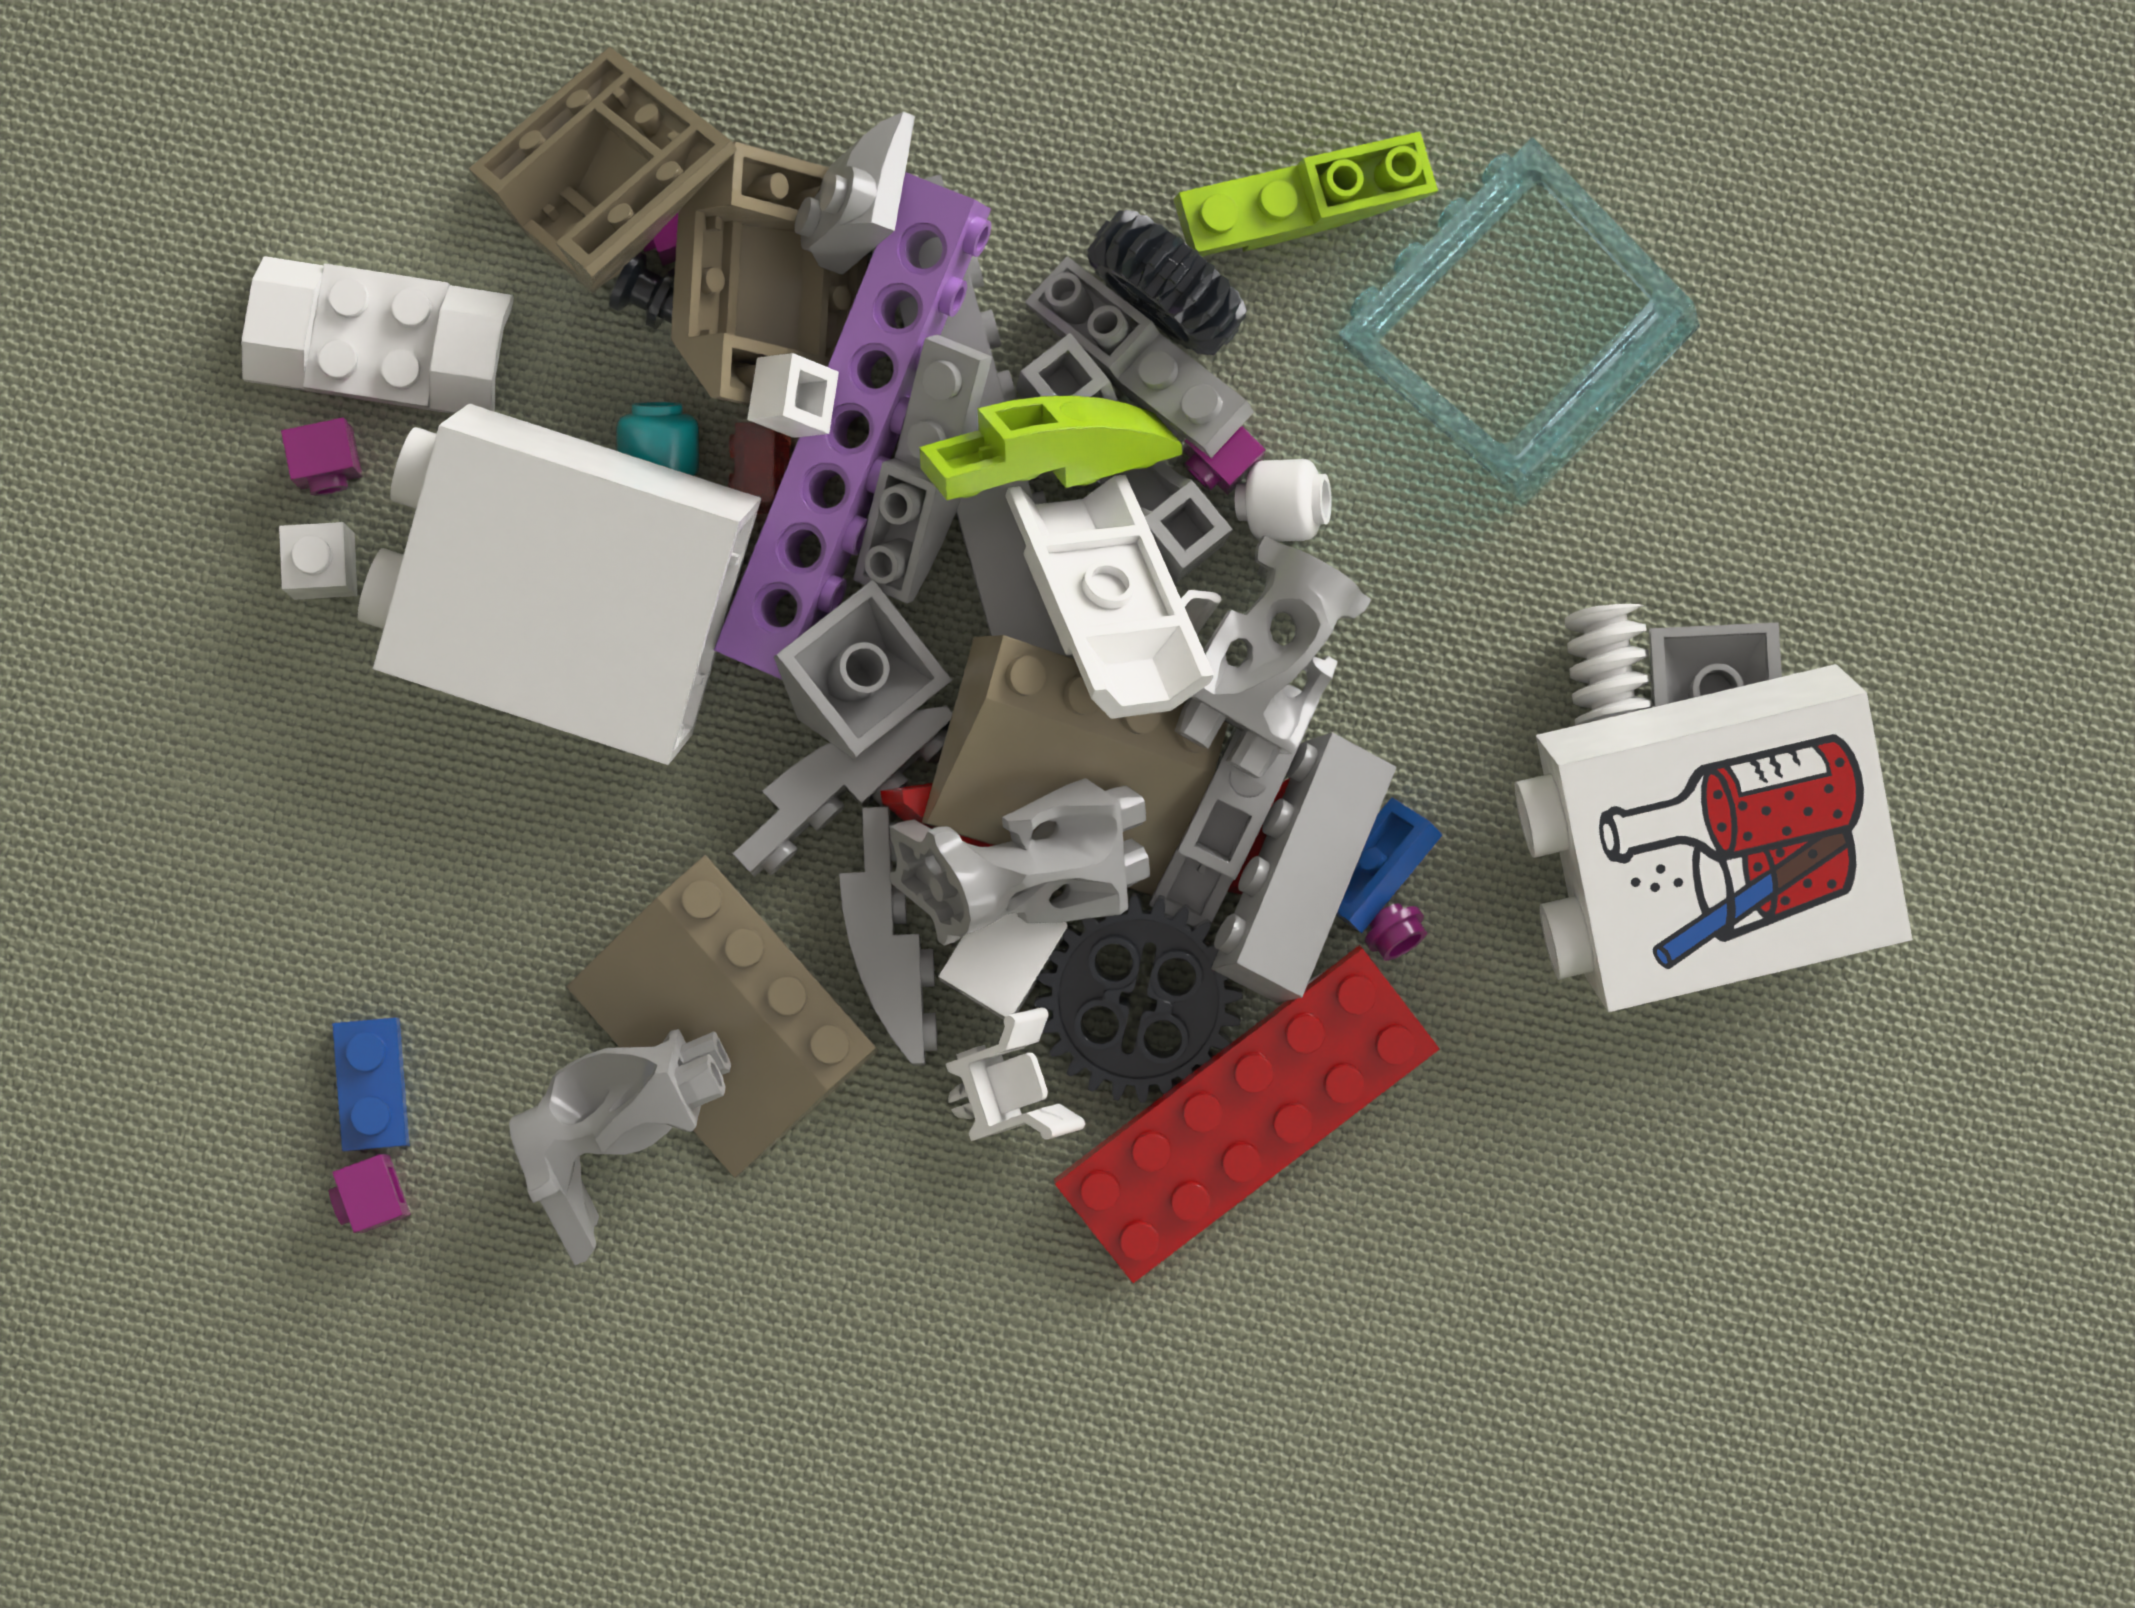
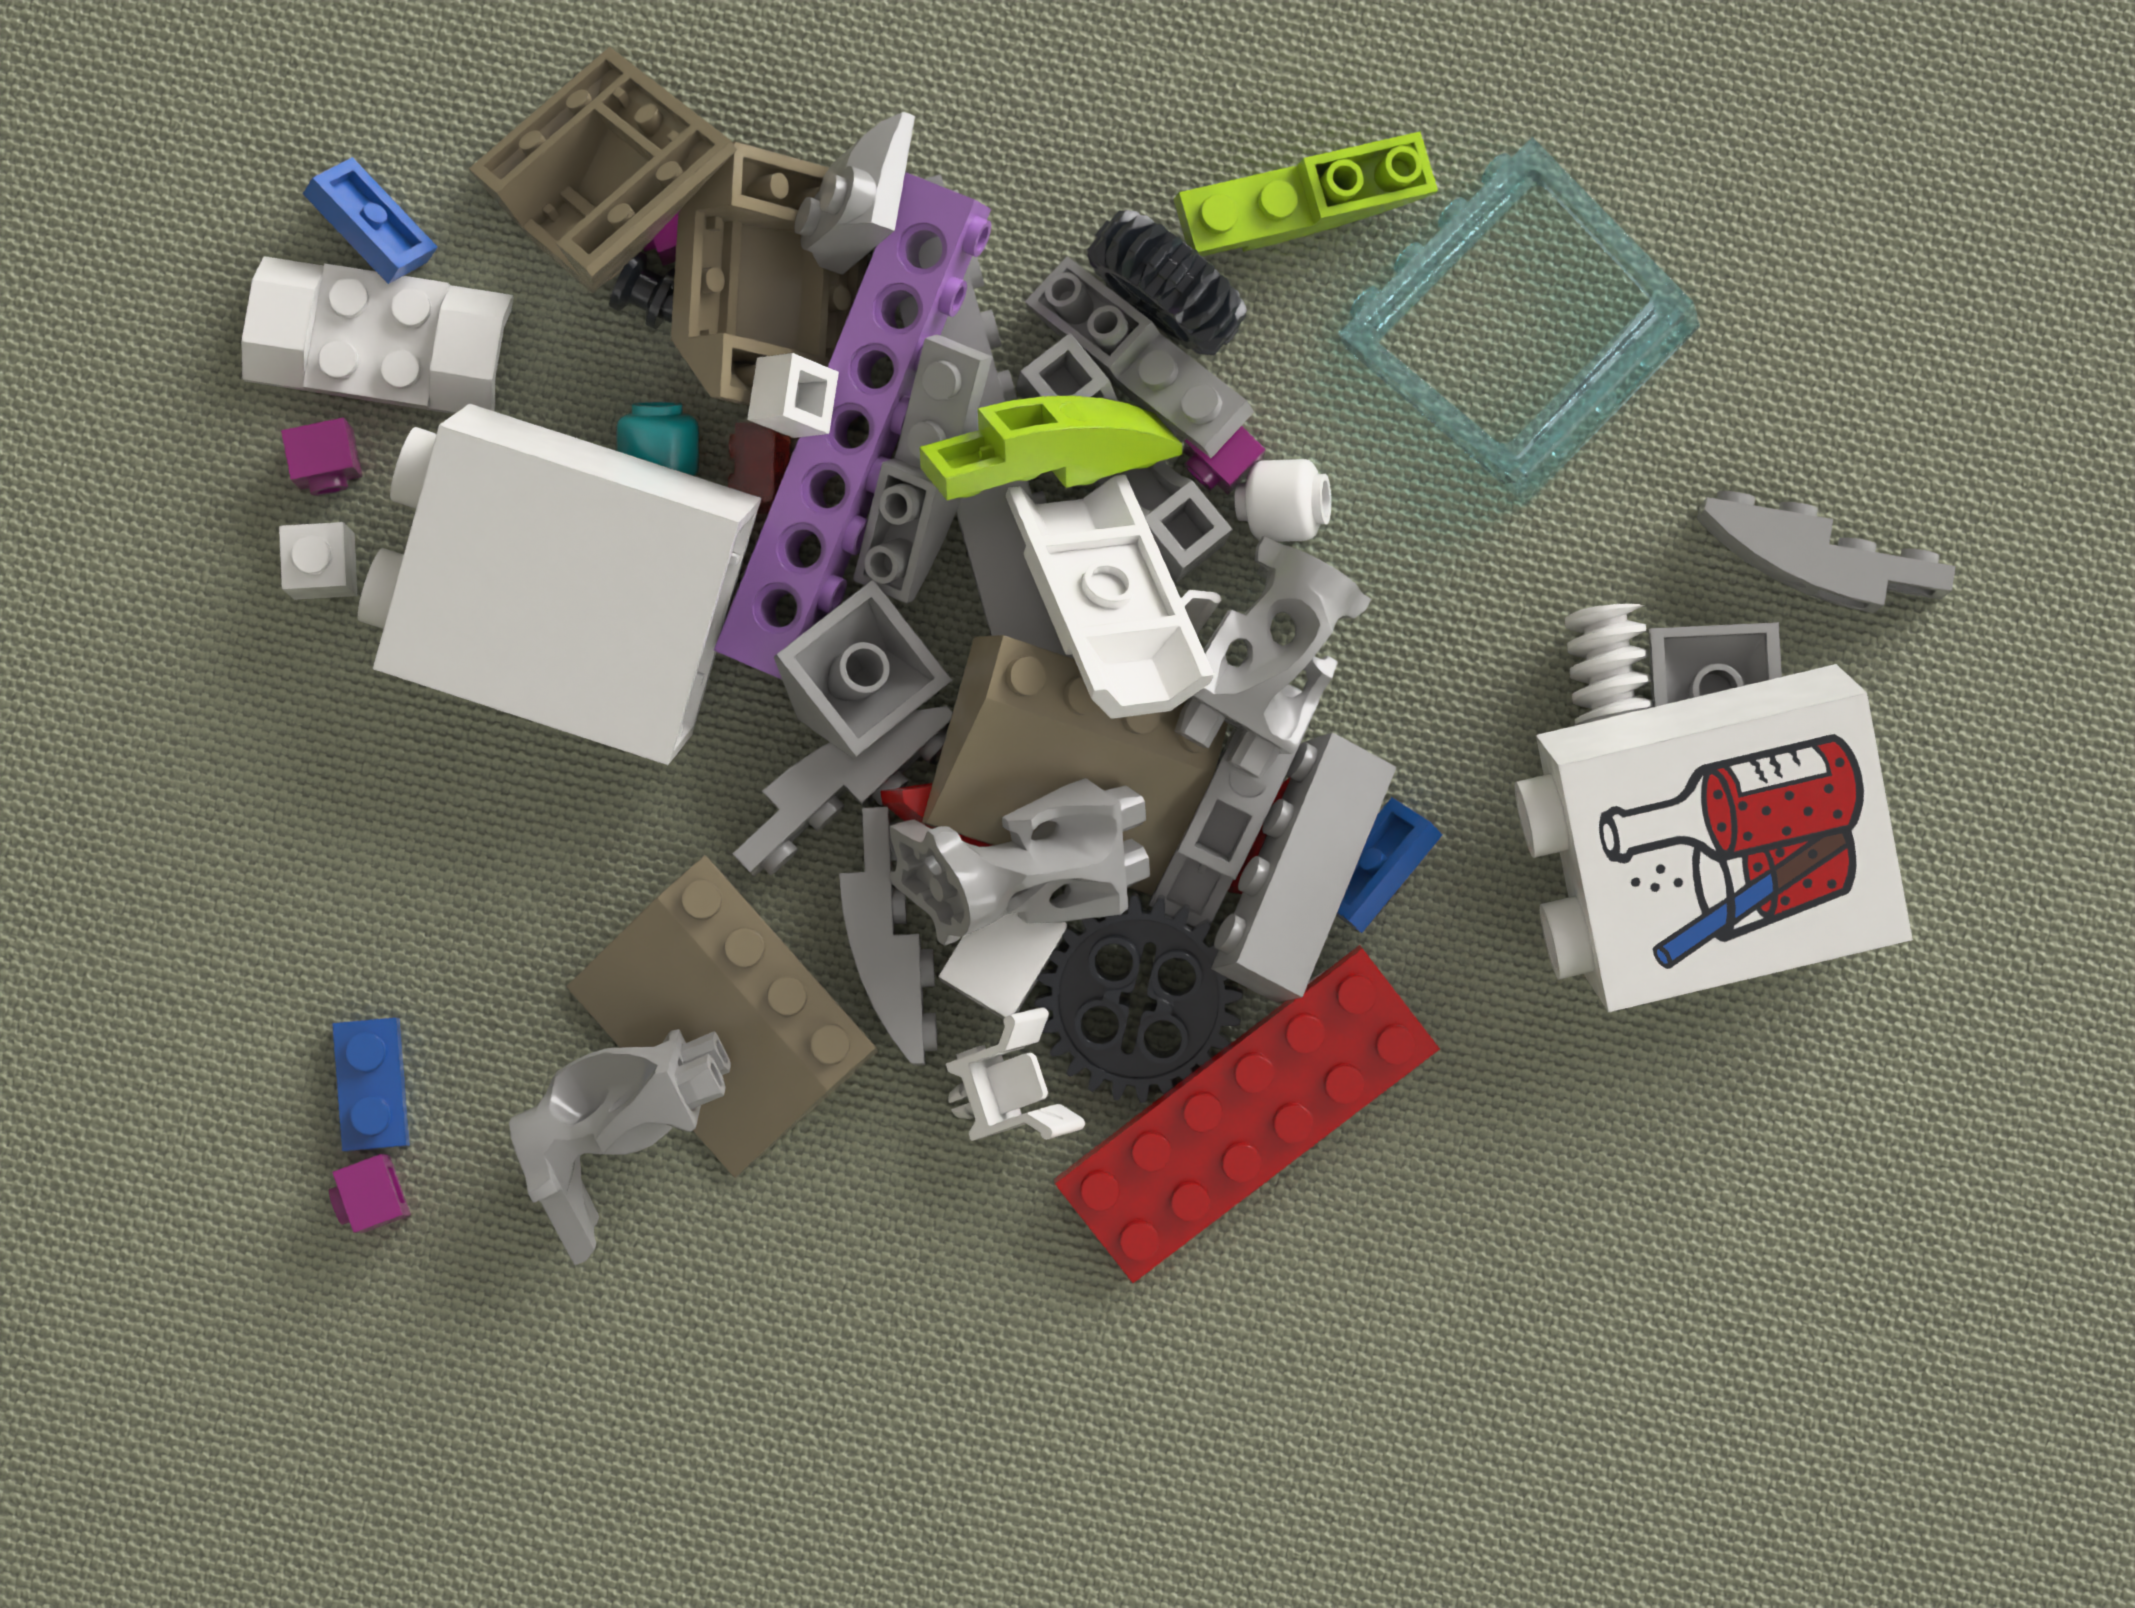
magenta plate [1364,903,1427,961] -> none
none -> blue plate [302,157,438,284]
none -> light grey slope [1697,491,1956,614]

